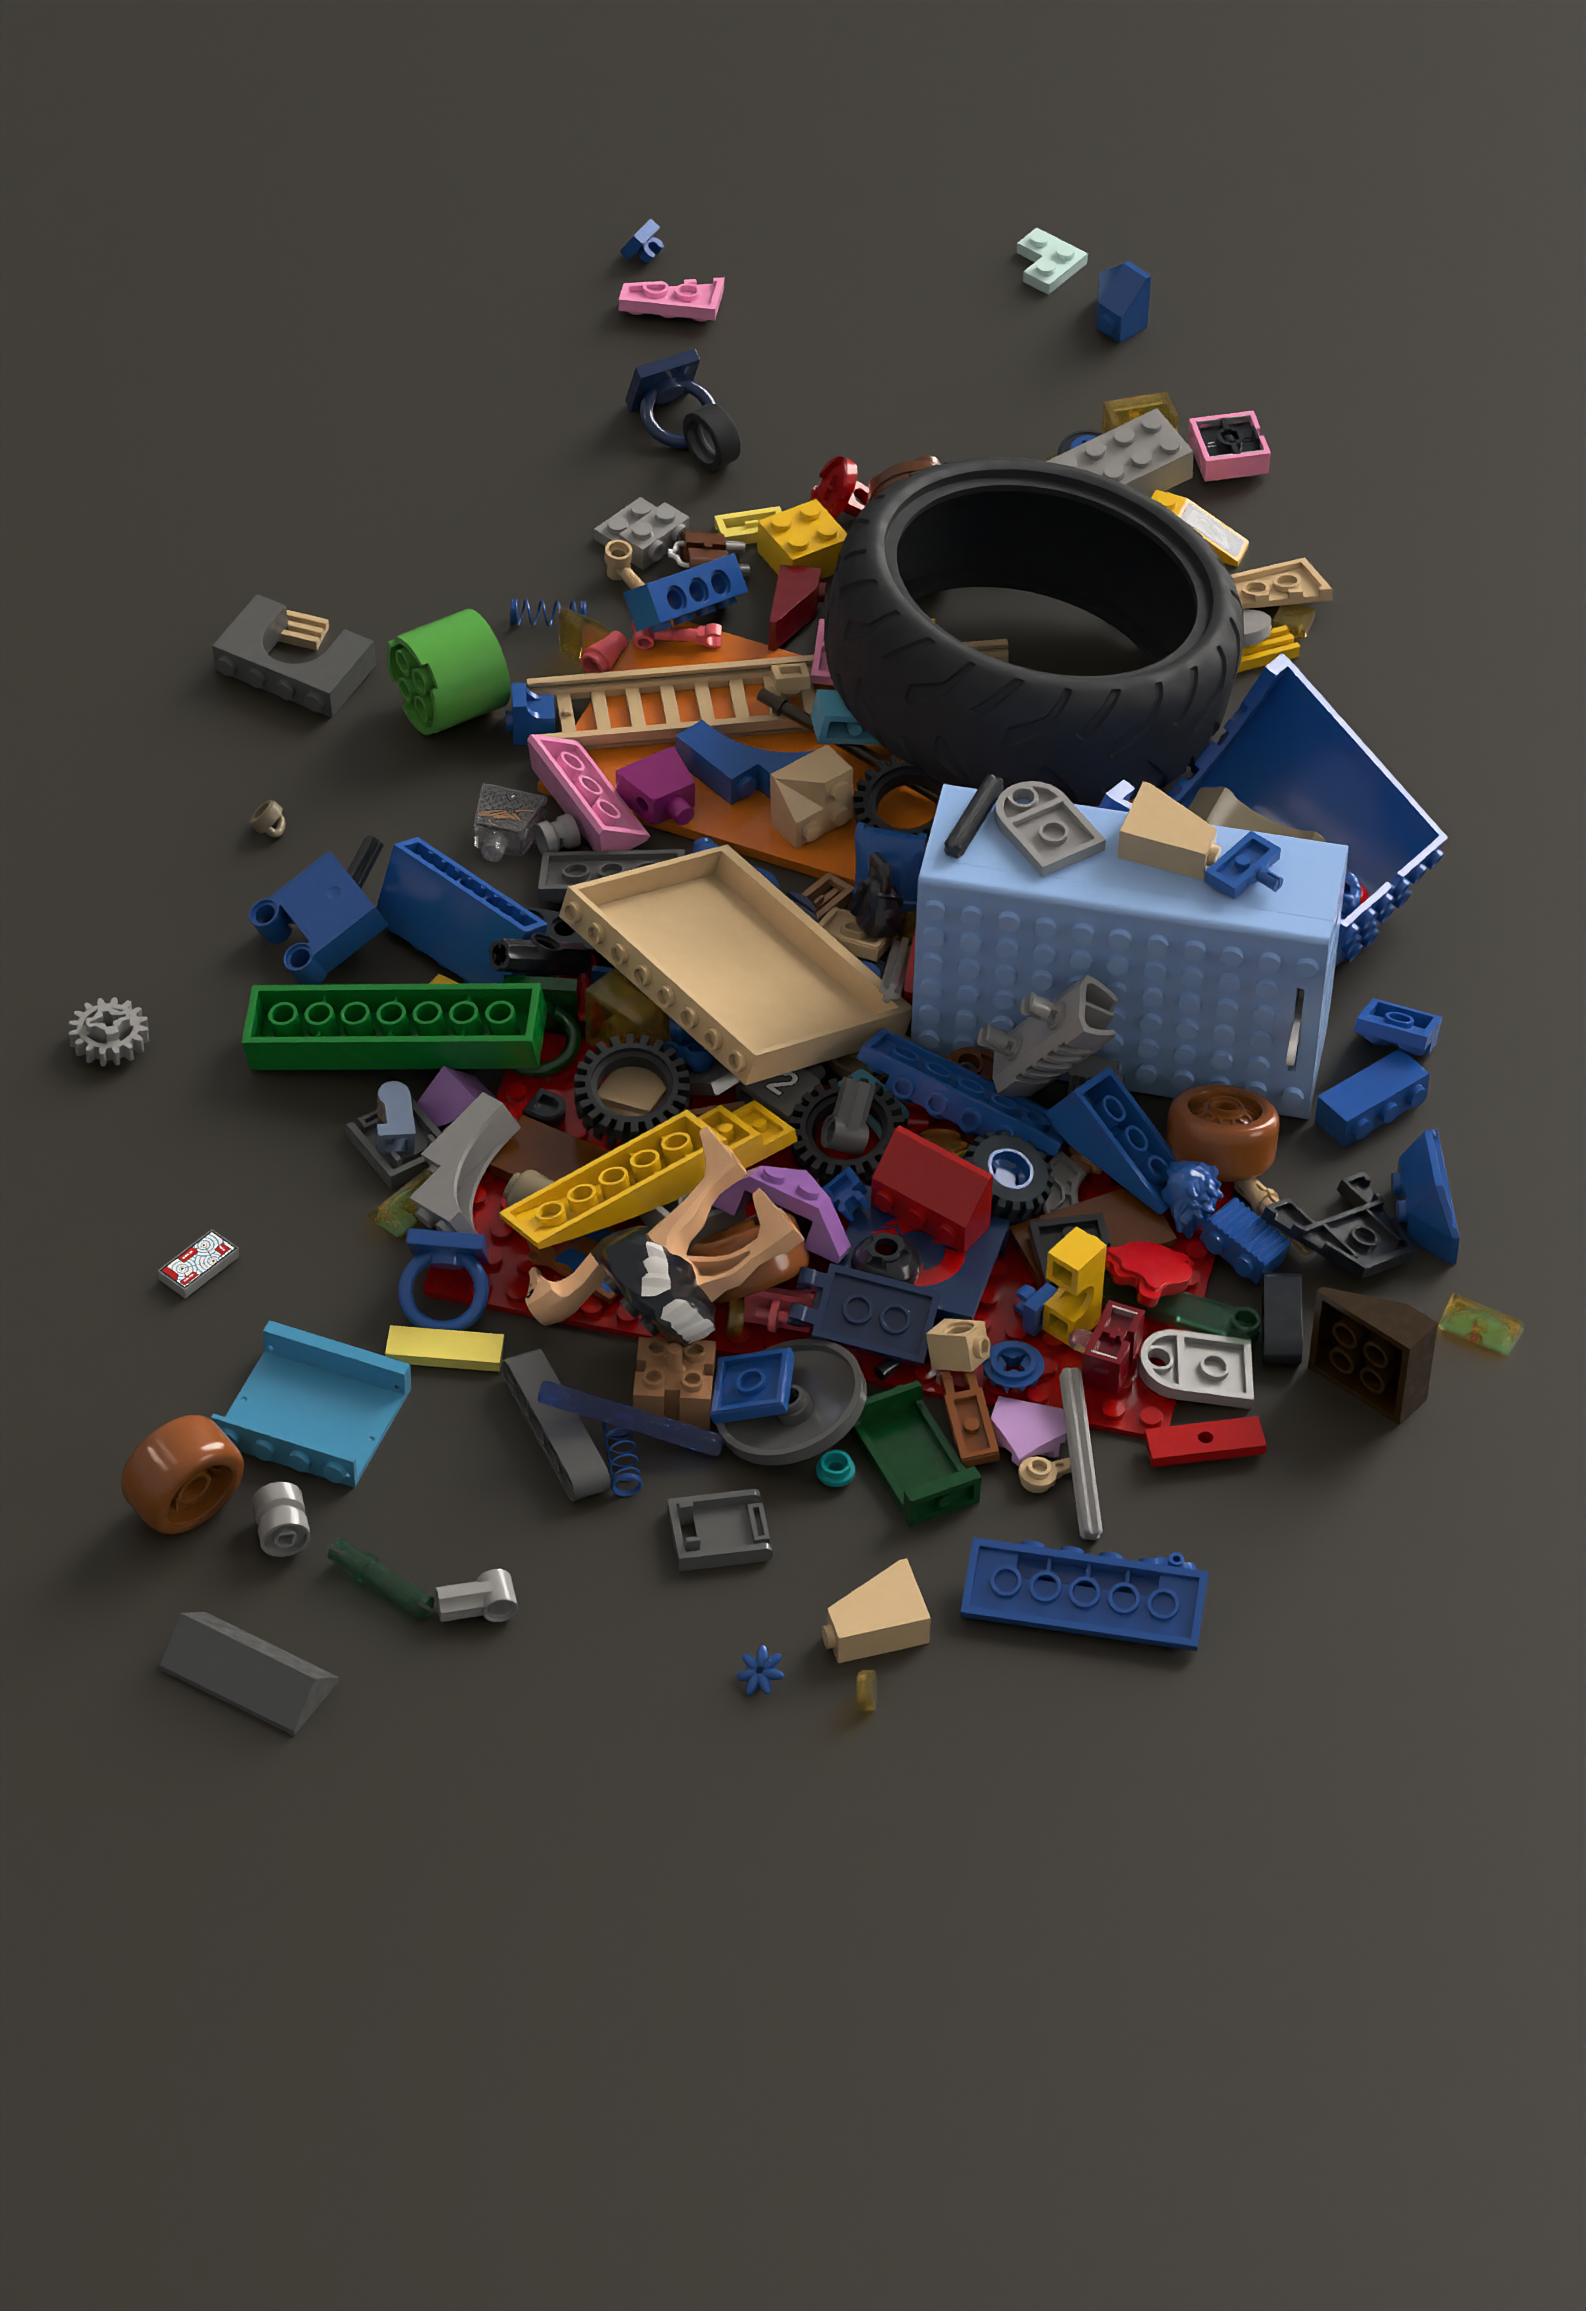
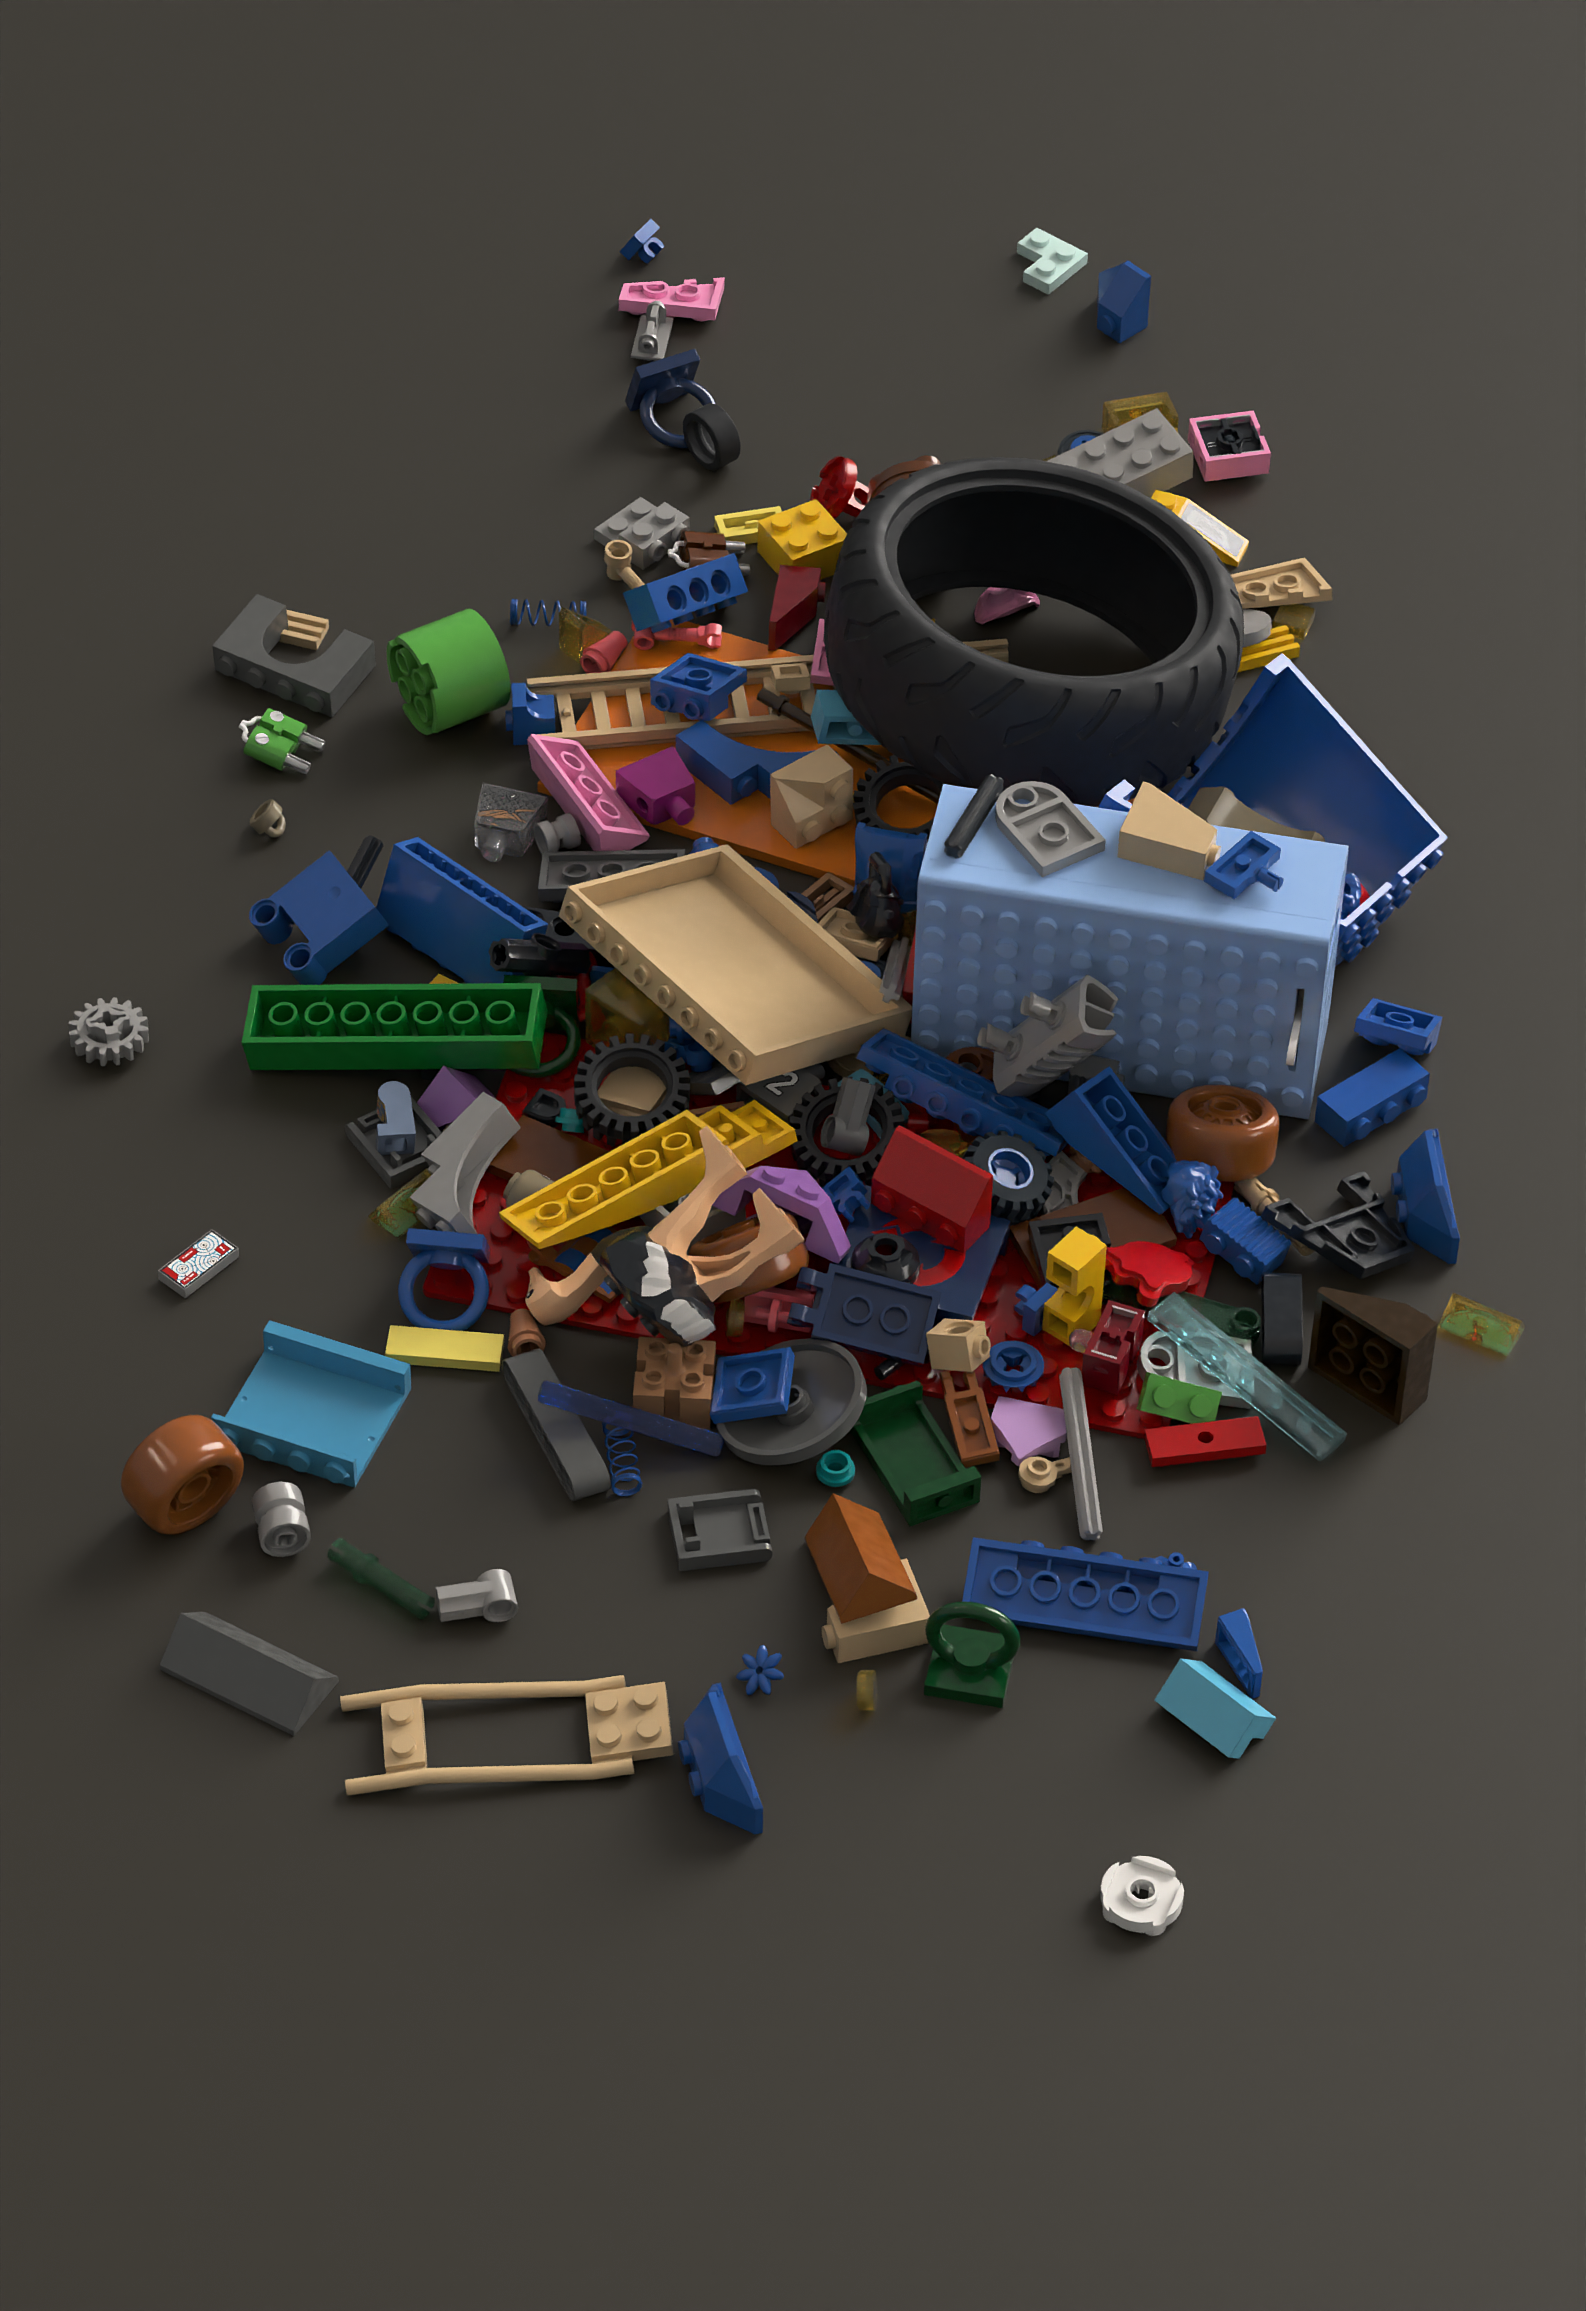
none -> bright green piece [239,708,325,774]
none -> tan plate [340,1675,673,1796]
none -> nougat cone [508,1309,546,1356]
none -> teal plate [555,1108,584,1133]
none -> light grey hinge [631,301,674,361]
none -> blue plate [650,653,747,721]
none -> blue wedge [678,1683,763,1834]
none -> dark orange slope [804,1493,917,1624]
none -> dark green tile [924,1601,1020,1708]
none -> bright pink hat [974,587,1040,624]
none -> white plate [1100,1856,1184,1936]
none -> bright green plate [1137,1372,1222,1424]
none -> clear light blue tile [1147,1292,1347,1462]
none -> medium azure piece [1154,1659,1276,1759]
none -> blue slope [1215,1608,1263,1699]

